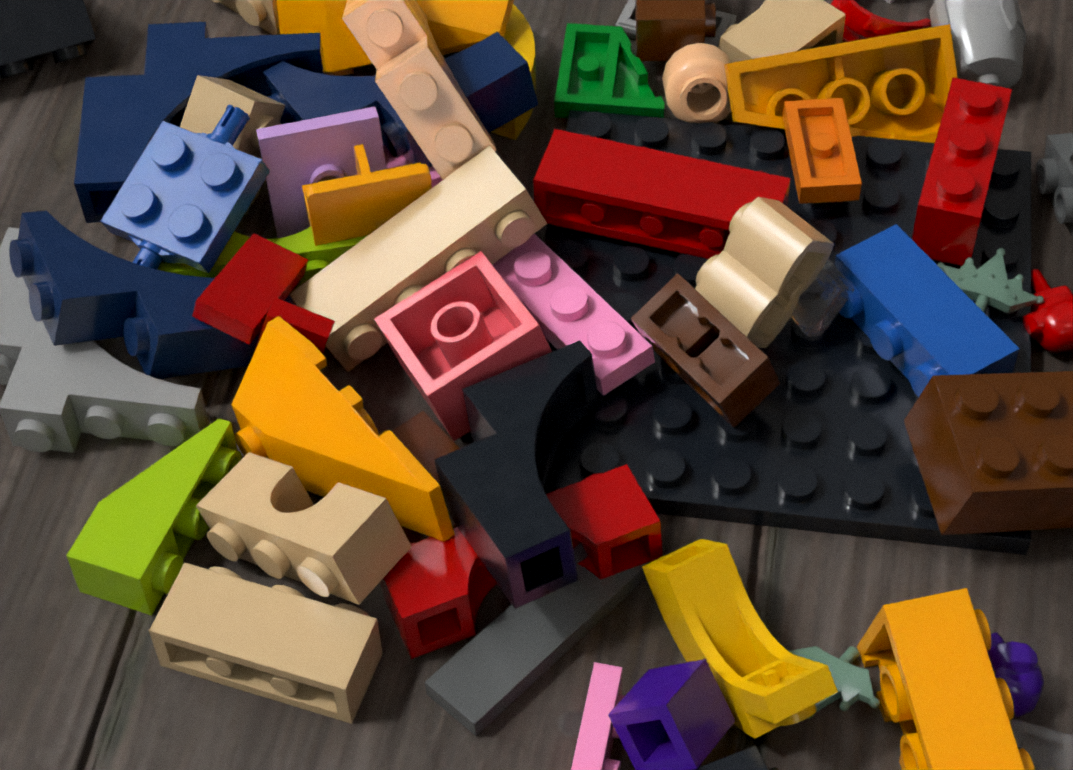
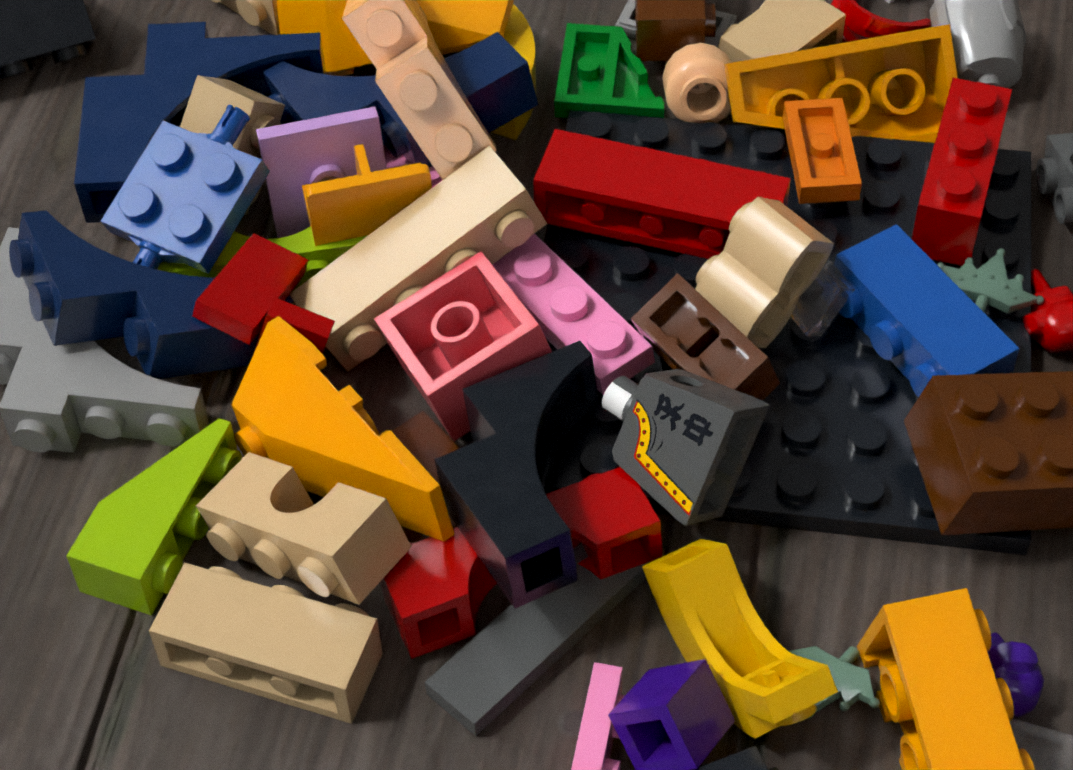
none -> dark grey torso [602,369,770,526]

